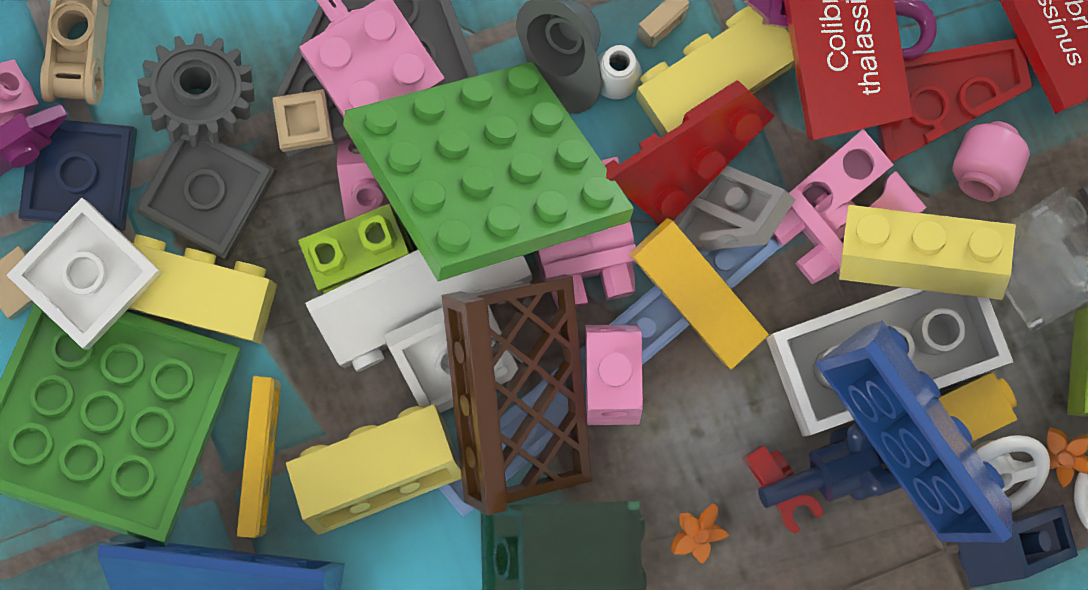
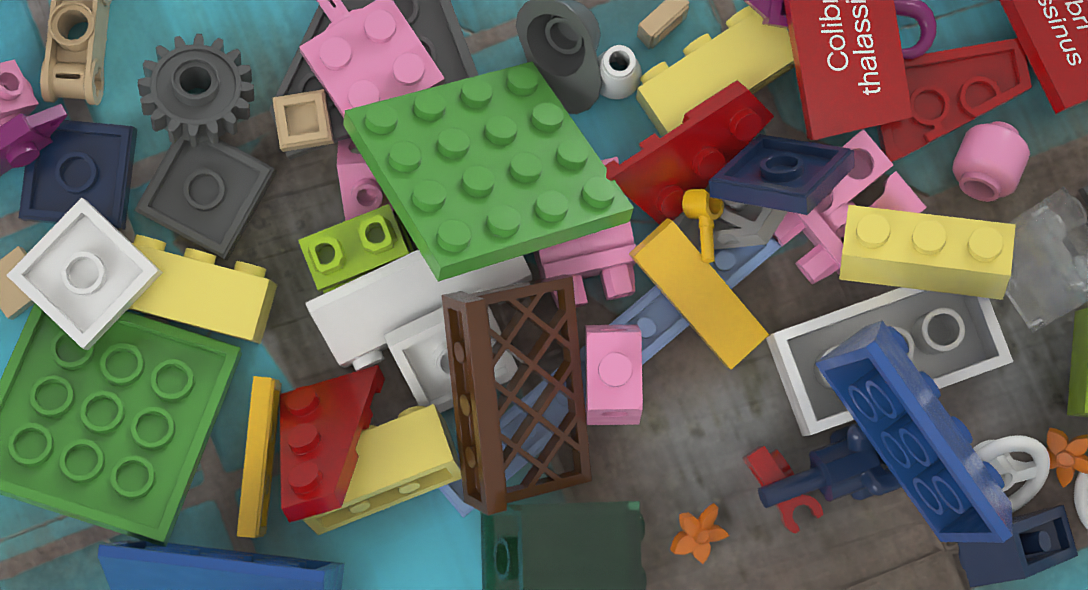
yellow brick [938,372,1018,441] -> none
none -> red wing [280,365,385,523]
none -> yellow hand [682,189,724,263]
none -> dark blue tile [709,134,855,215]

